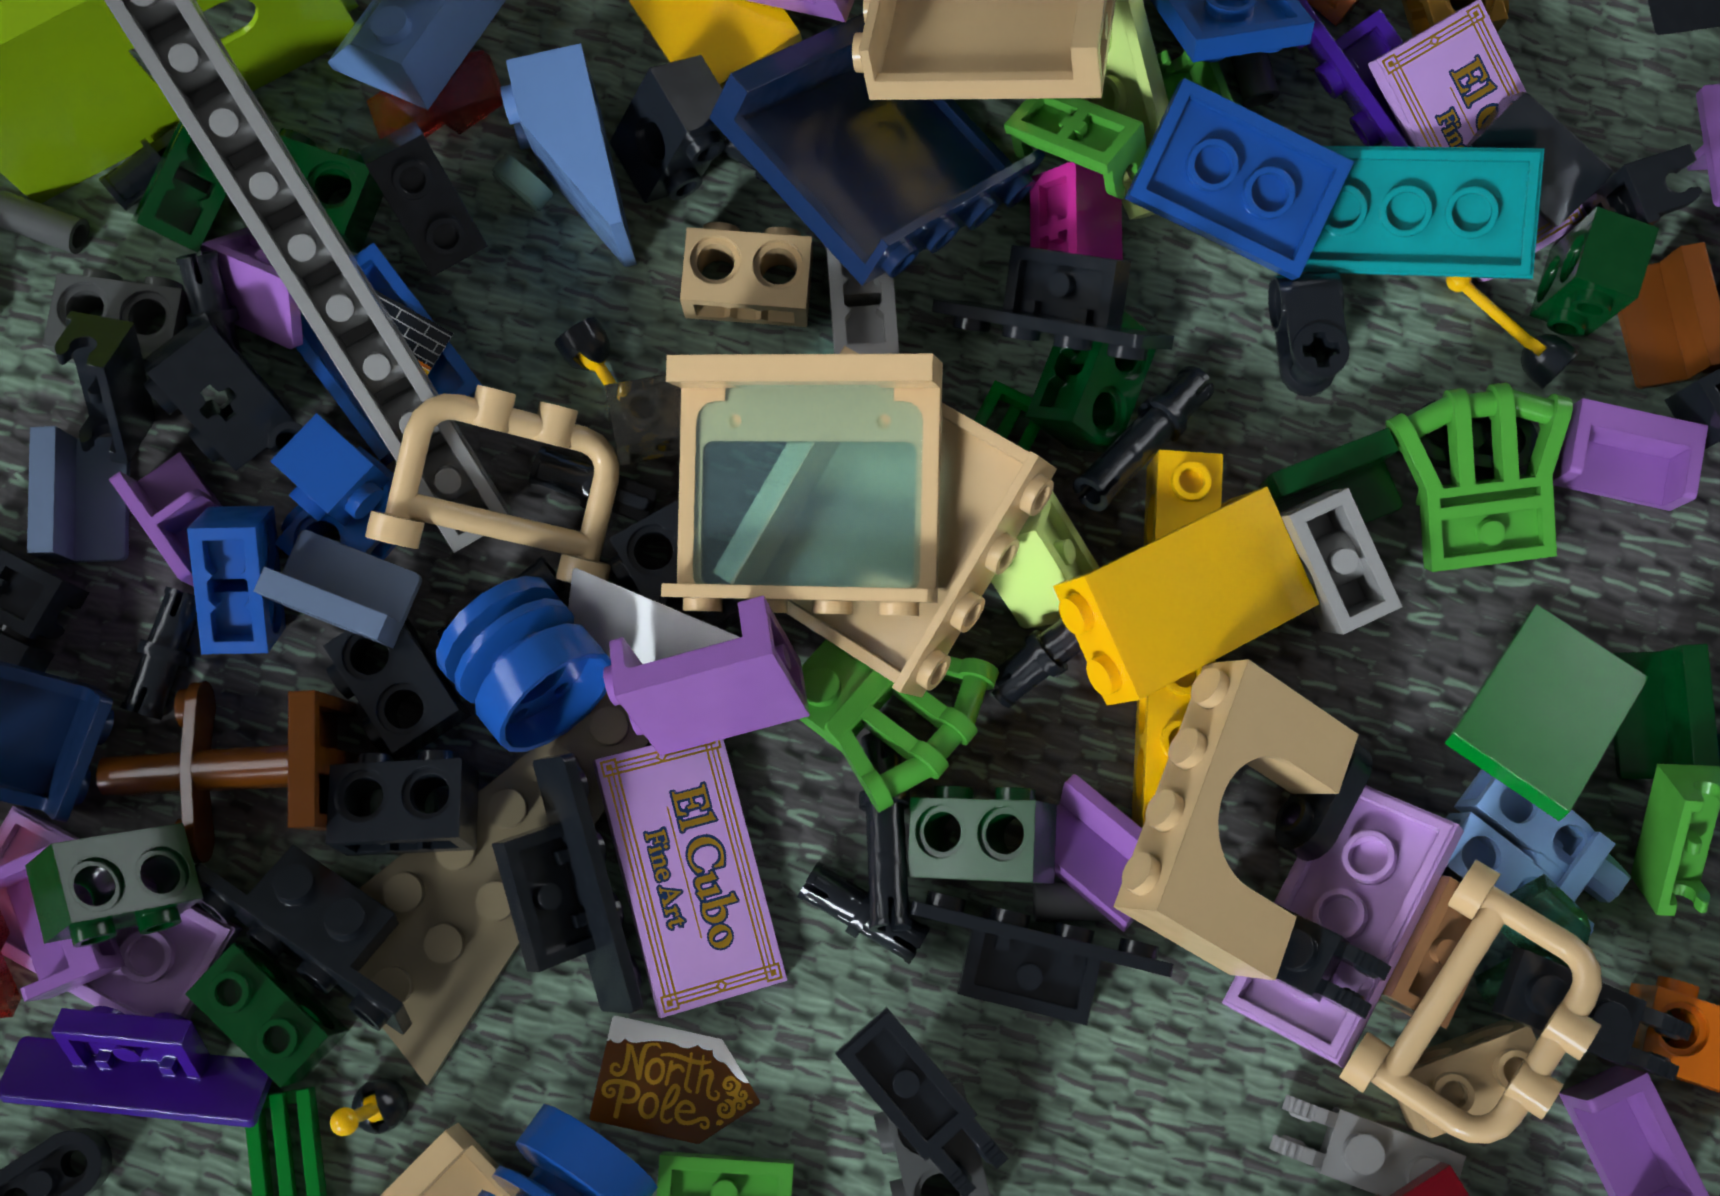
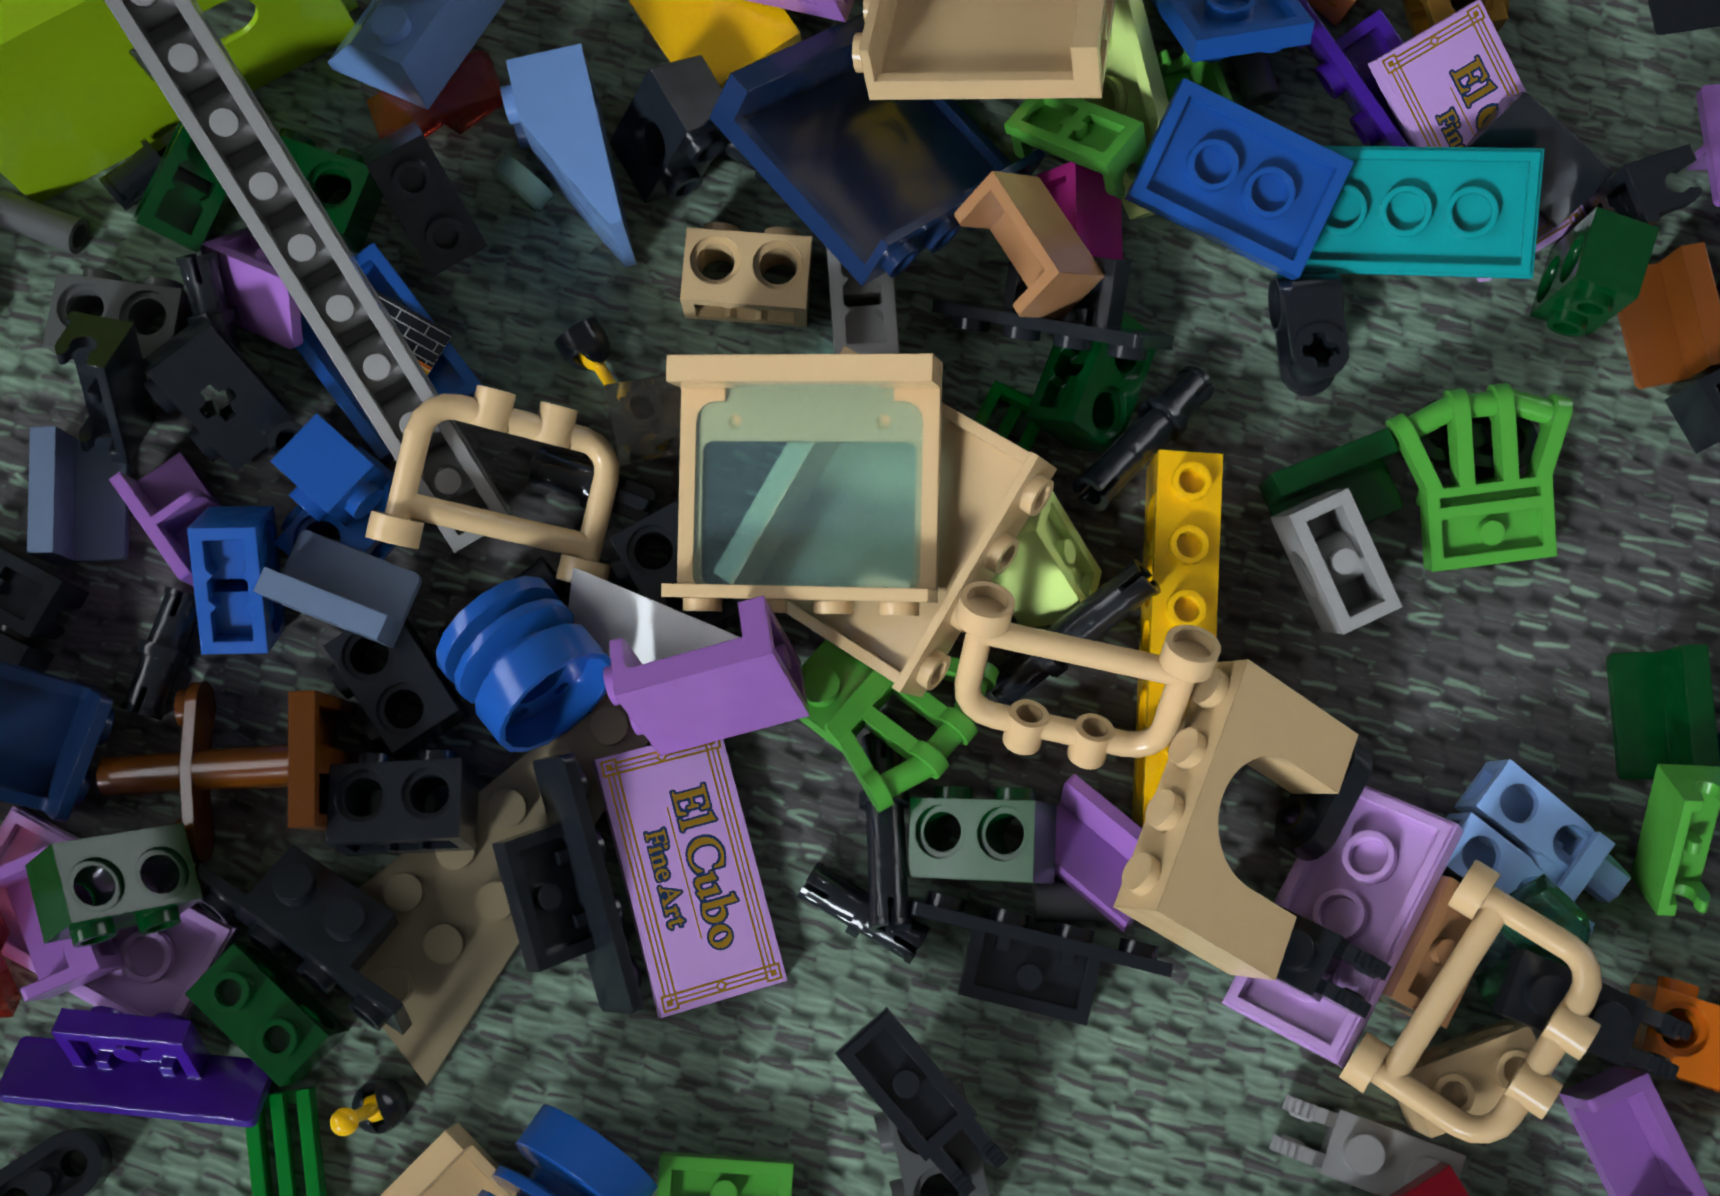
sticker [589,1016,760,1144] -> none
yellow panel [1053,487,1320,706] -> none
green tile [1444,604,1649,821] -> none
hinge [1446,277,1580,390] -> none
medium lavender panel [1553,398,1708,511] -> none
none -> medium nougat panel [954,171,1105,319]
none -> tan bar [954,581,1221,770]

